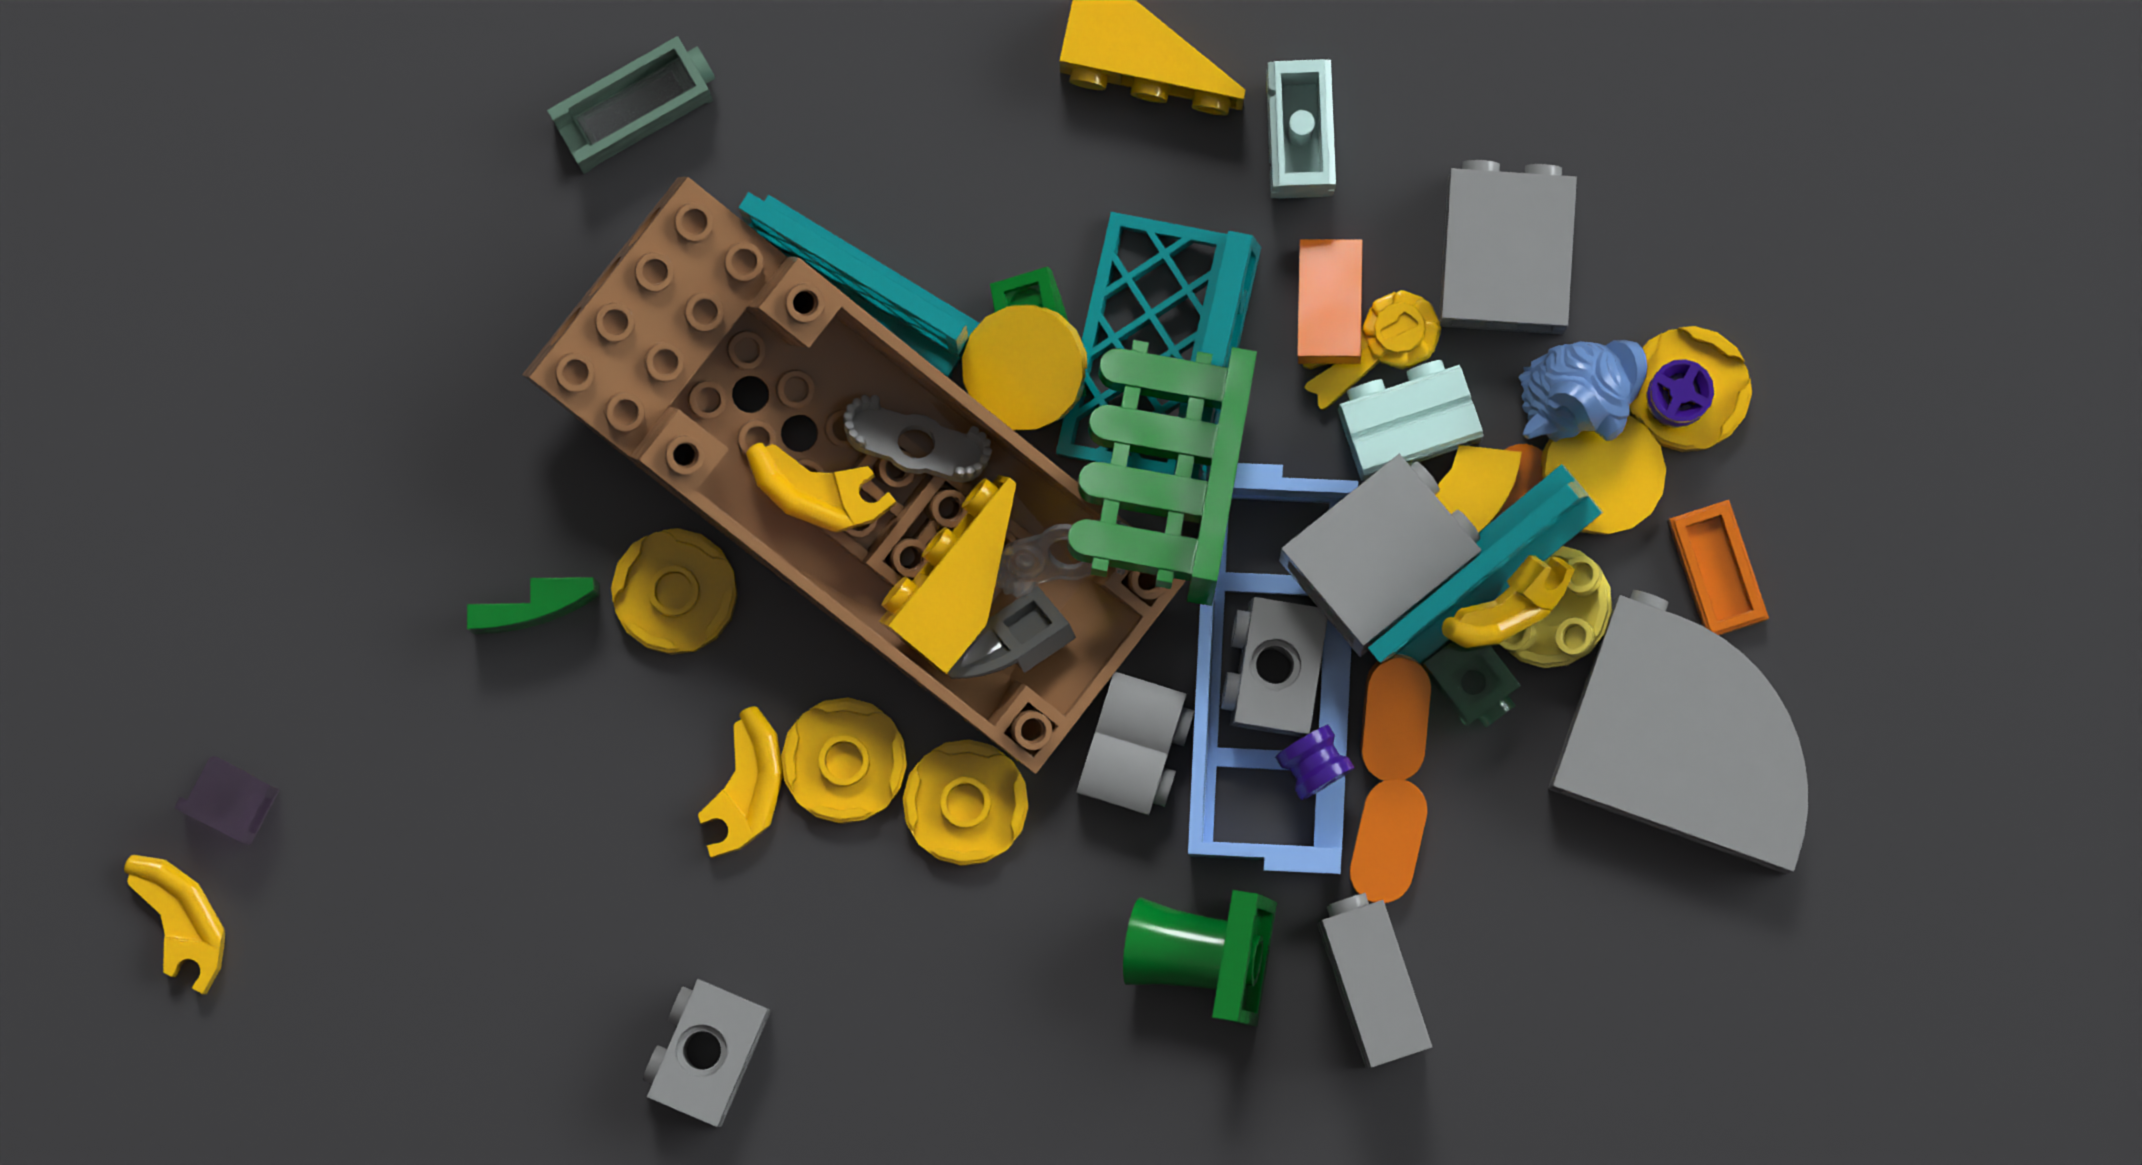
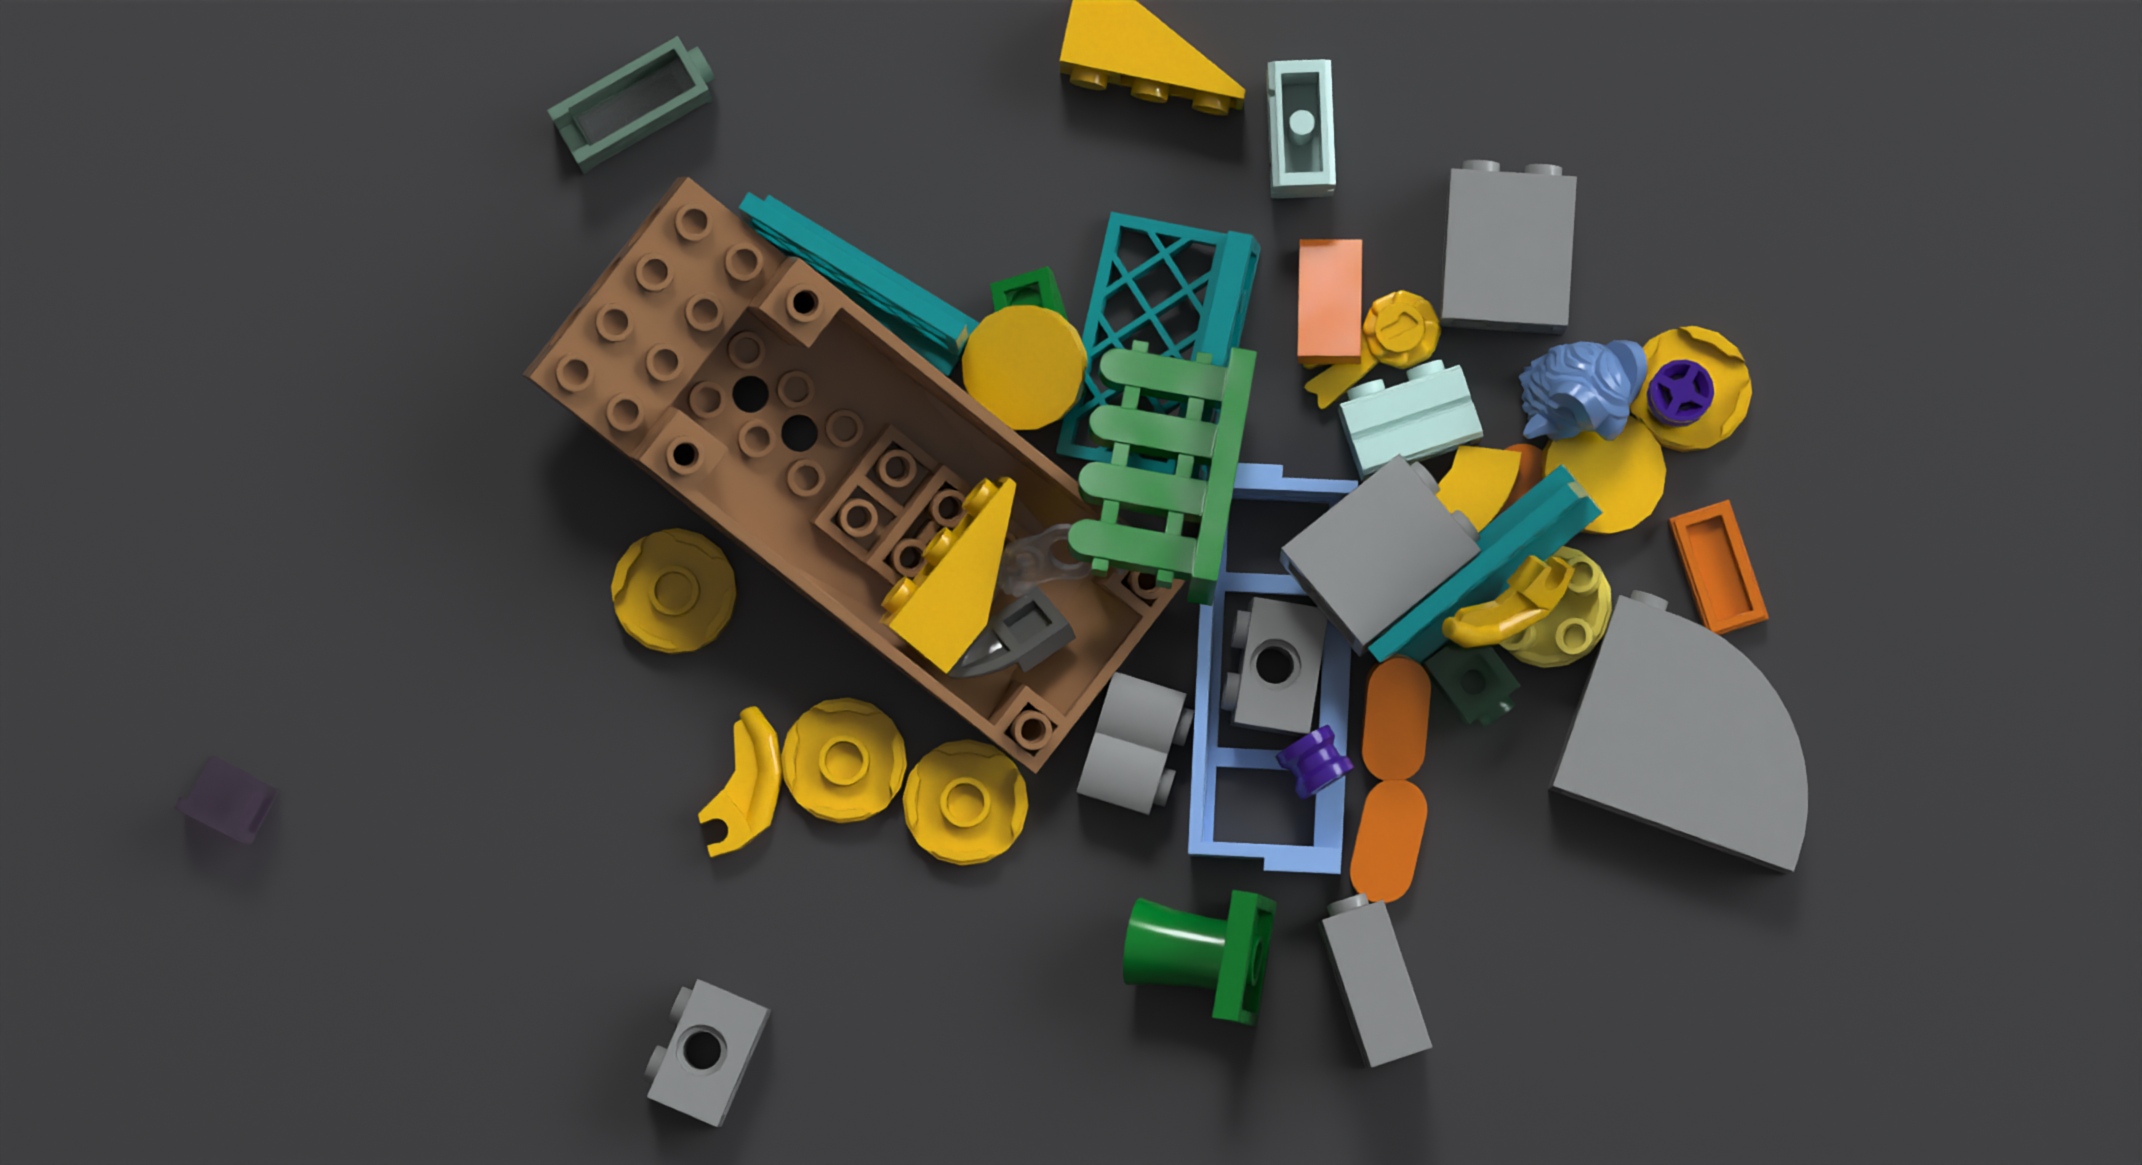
yellow piece [124,854,225,994] -> none
green slope [467,577,600,635] -> none
yellow piece [746,443,896,533] -> none
light grey piece [843,395,992,483] -> none

